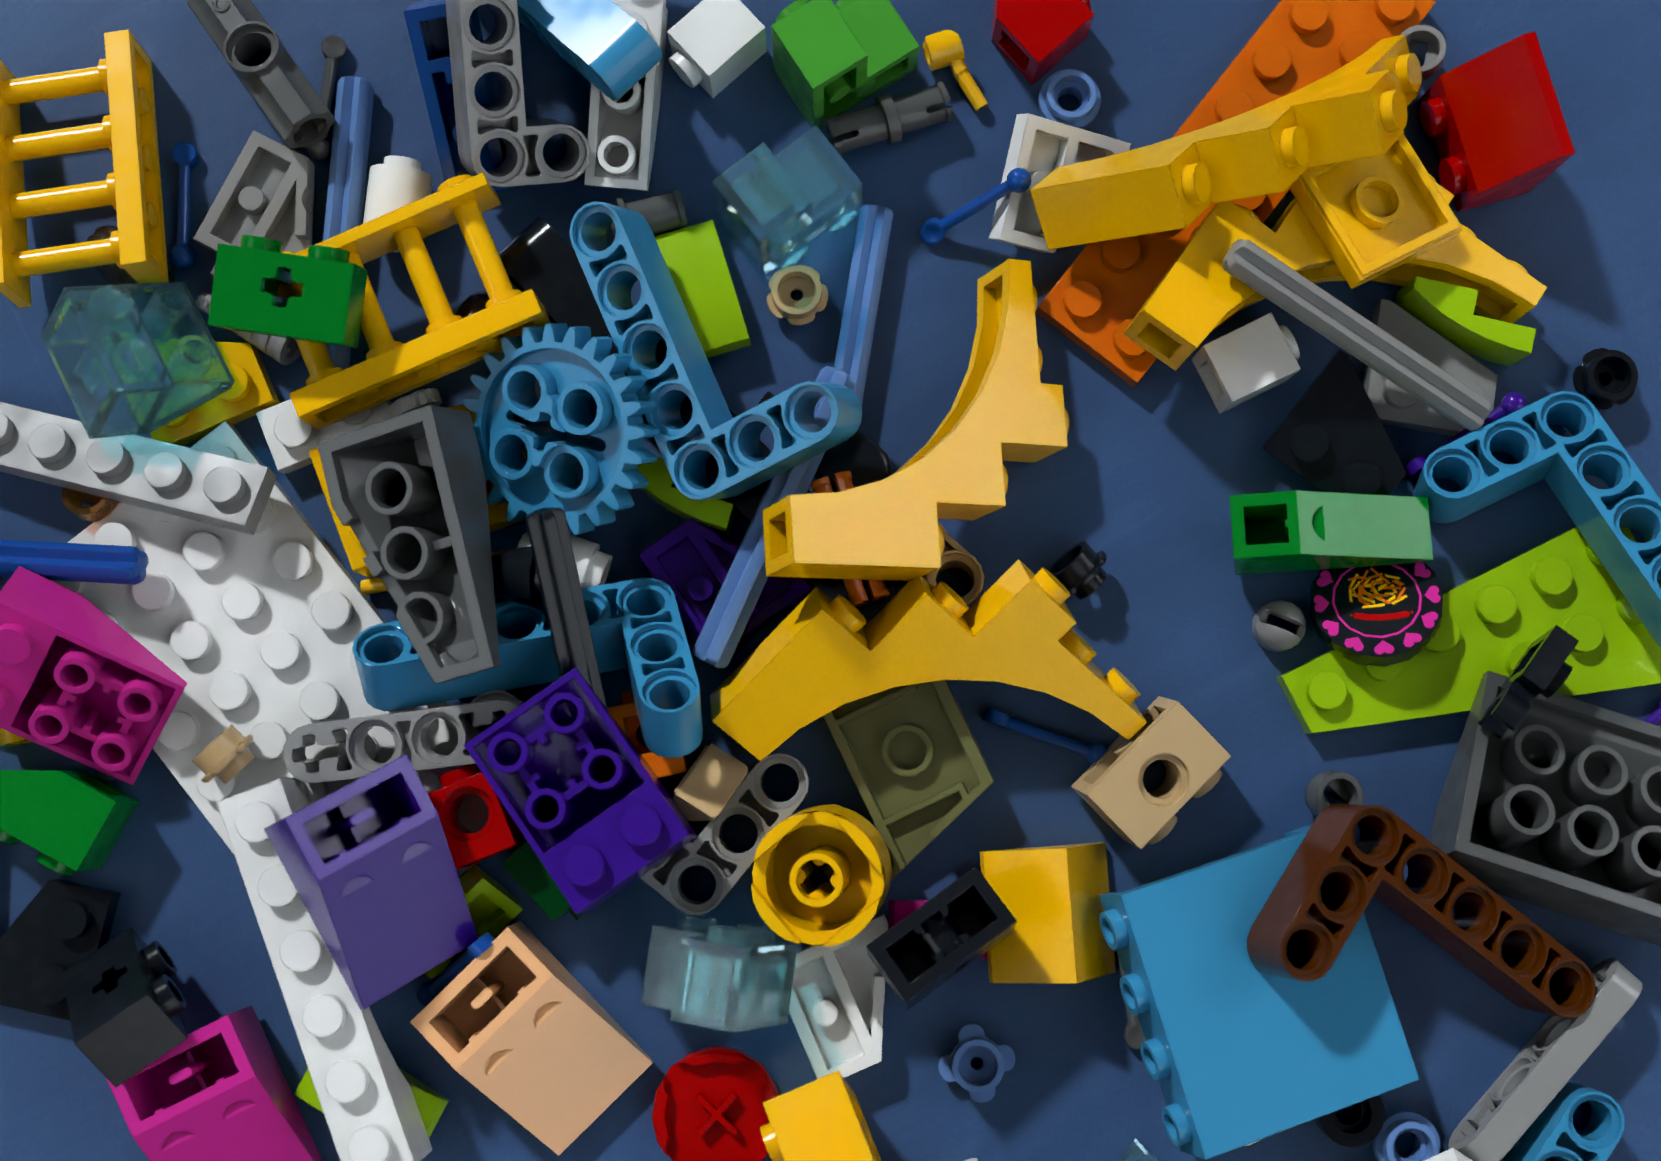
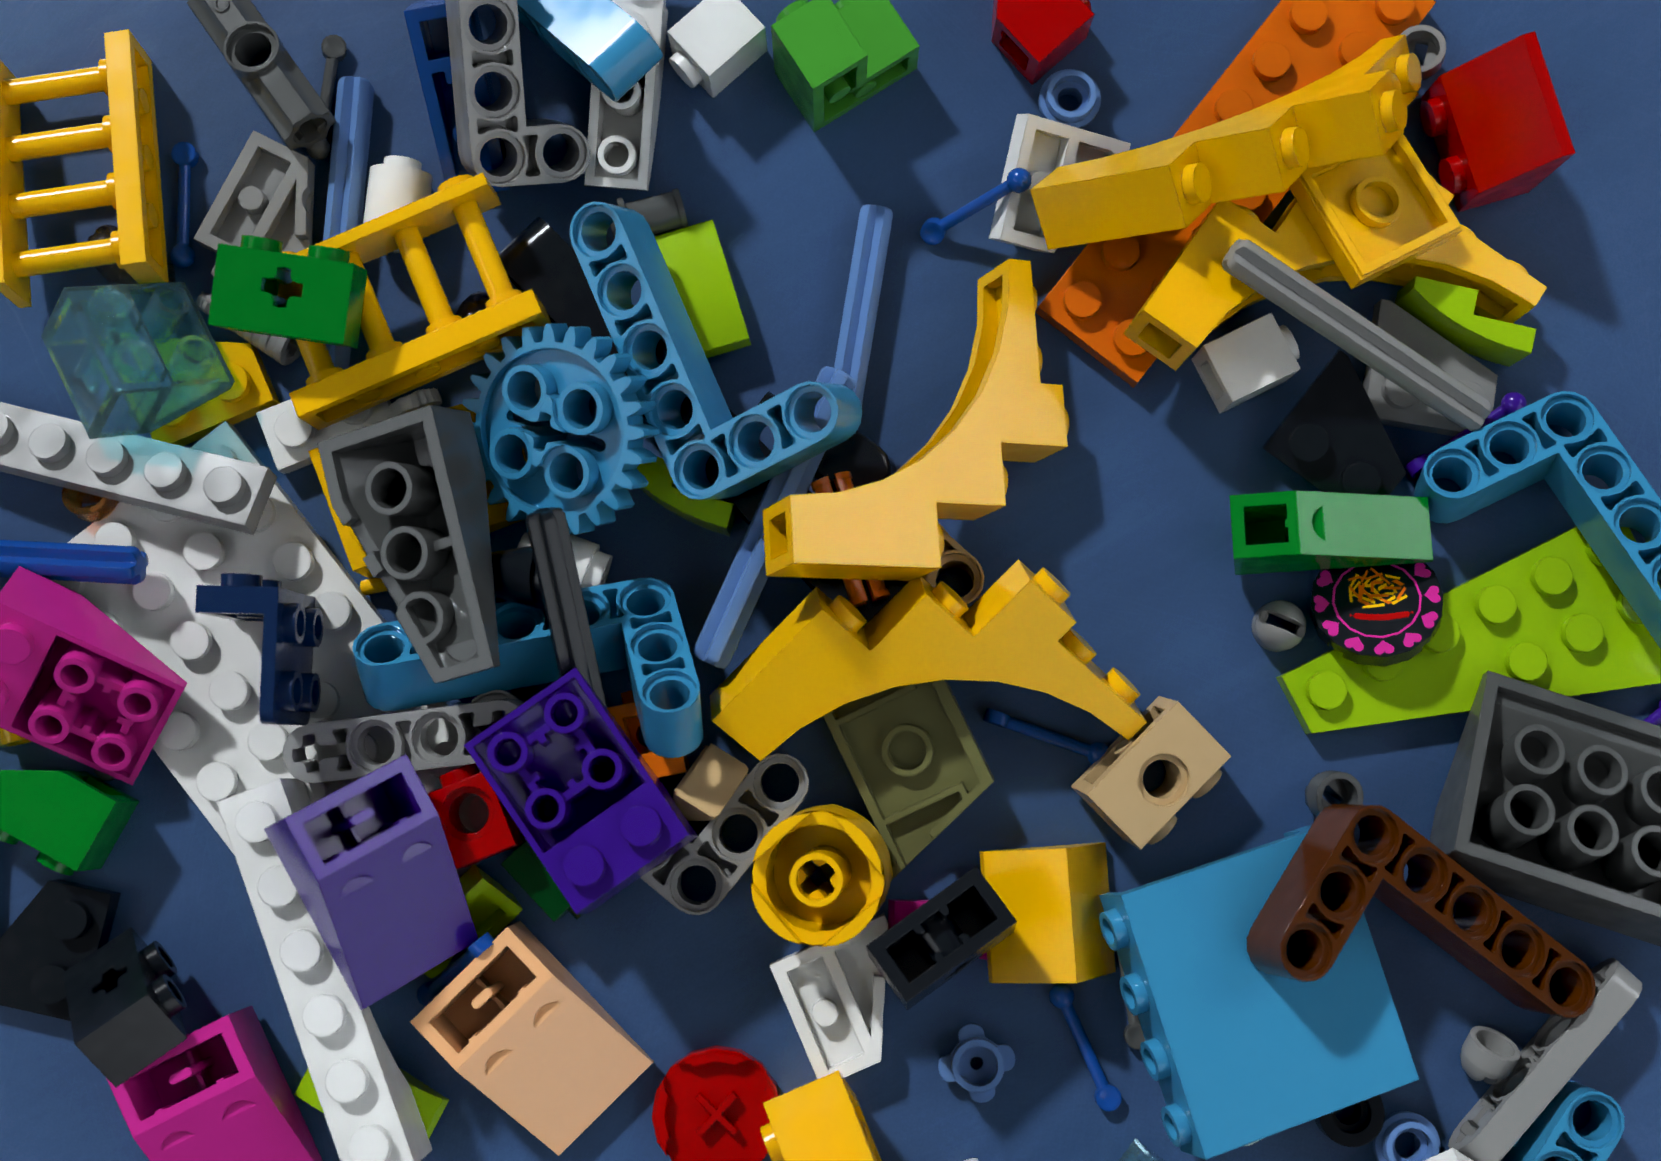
tan plate [192,724,255,784] -> none
dark purple wing [638,518,812,641] -> none
clear light blue brick [641,914,798,1033] -> none
clear light blue brick [712,126,863,276] -> none
tan plate [767,265,828,326] -> none
dark grey pin [823,81,953,157] -> none
yellow hand [922,30,988,112] -> none
black plate [1049,541,1107,600] -> none
black plate [1478,625,1579,739] -> none
black plate [1573,348,1638,410] -> none
none -> dark blue bracket [195,573,324,725]
none -> blue hinge [1049,983,1122,1112]
none -> light grey hinge [1460,1026,1521,1084]

